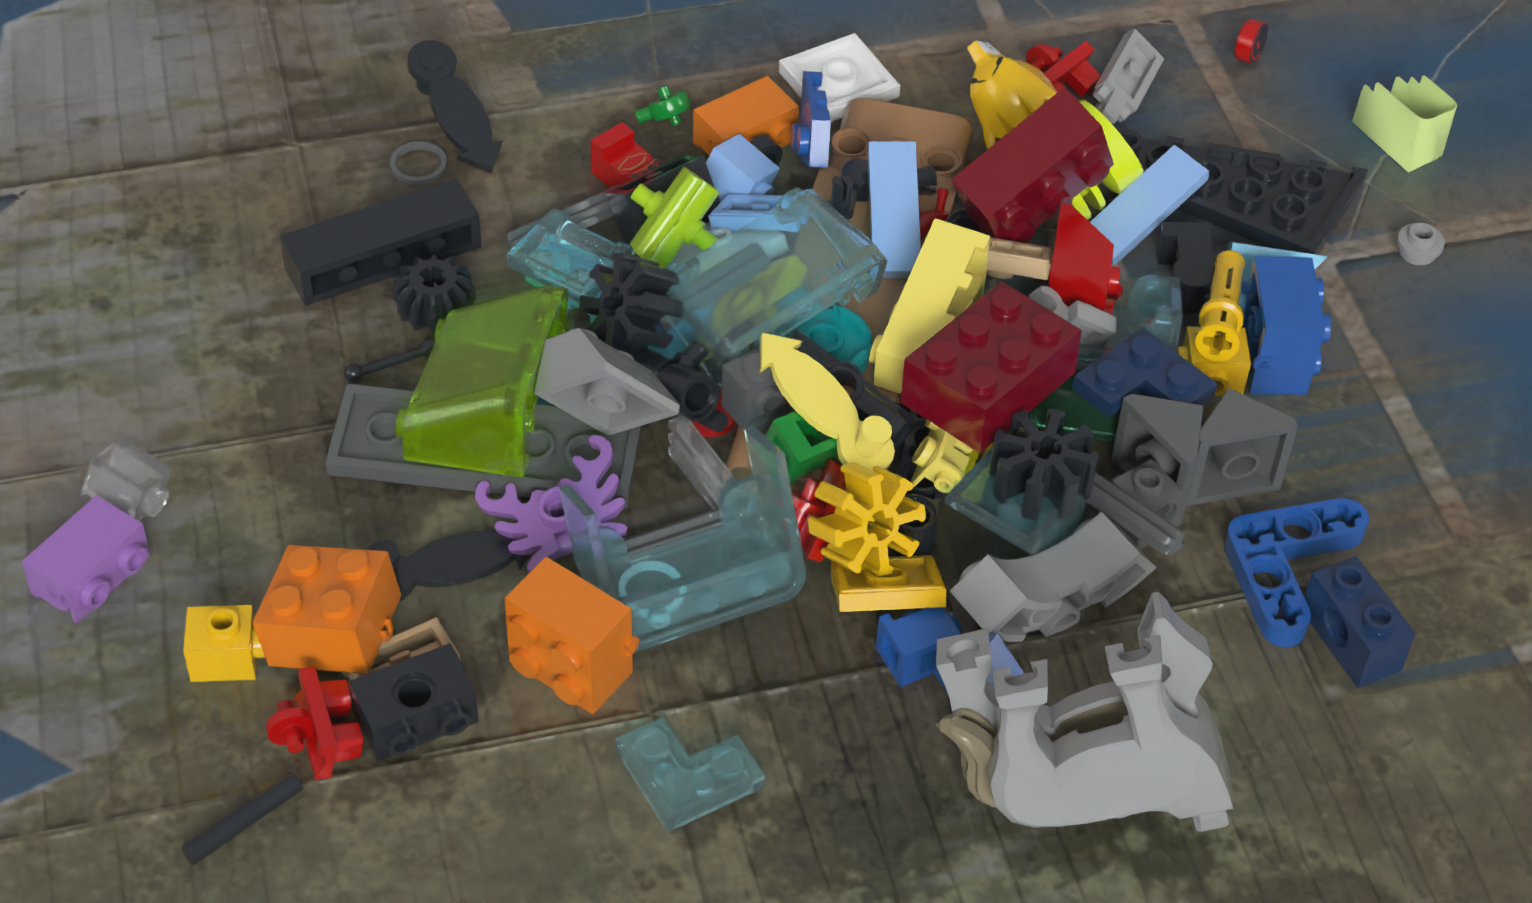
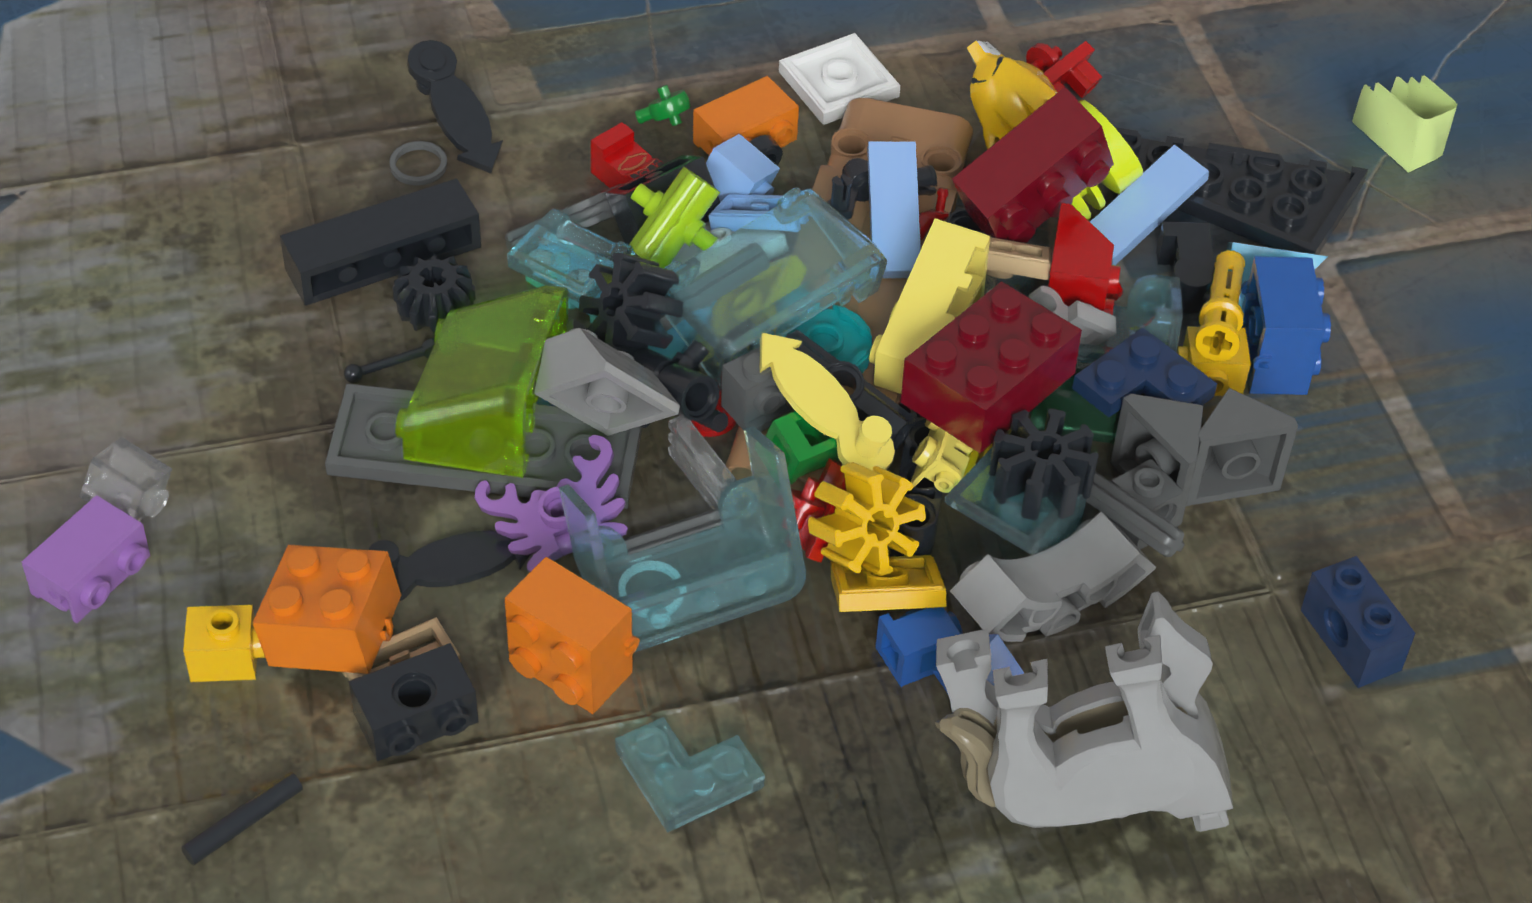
red hips [265,667,363,780] -> none
blue wing [791,71,831,168] -> none
light grey hinge [1093,28,1164,124] -> none
blue beam [1224,498,1370,647] -> none
red tile [1235,18,1268,65] -> none
light grey plate [1397,223,1445,265] -> none

